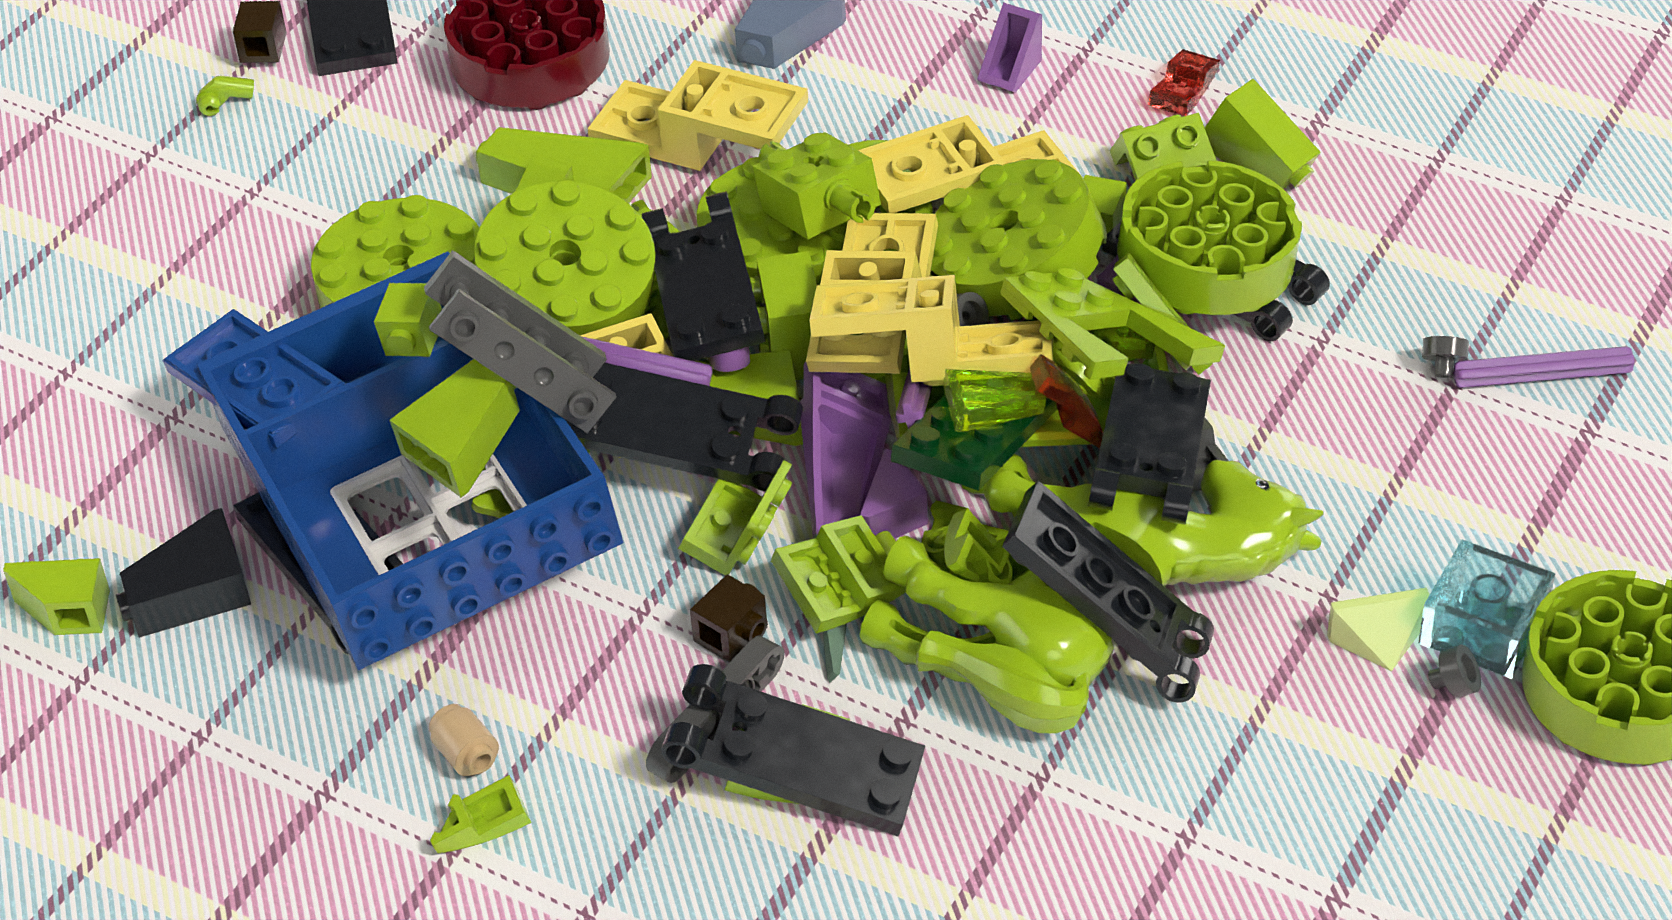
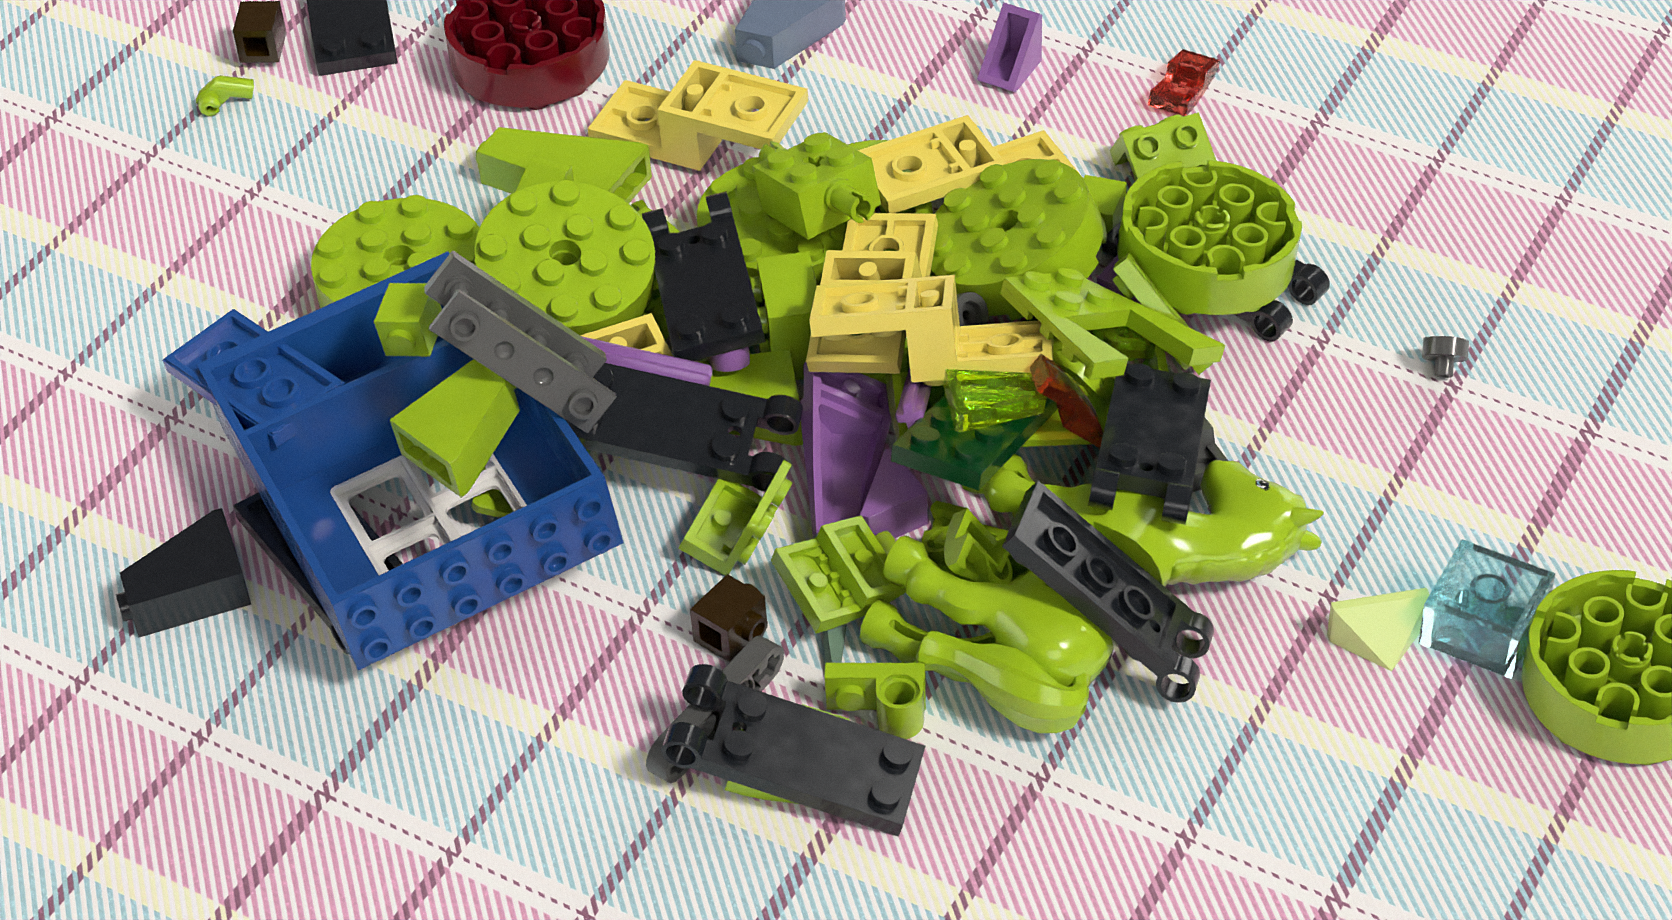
lime slope [3,558,110,635] -> none
tan brick [429,704,499,776] -> none
lime slope [430,775,532,853] -> none
lime slope [1205,78,1321,189] -> none
dark grey tile [1428,644,1481,698] -> none
medium lavender axle [1453,346,1635,388] -> none
none -> lime plate [825,663,926,739]

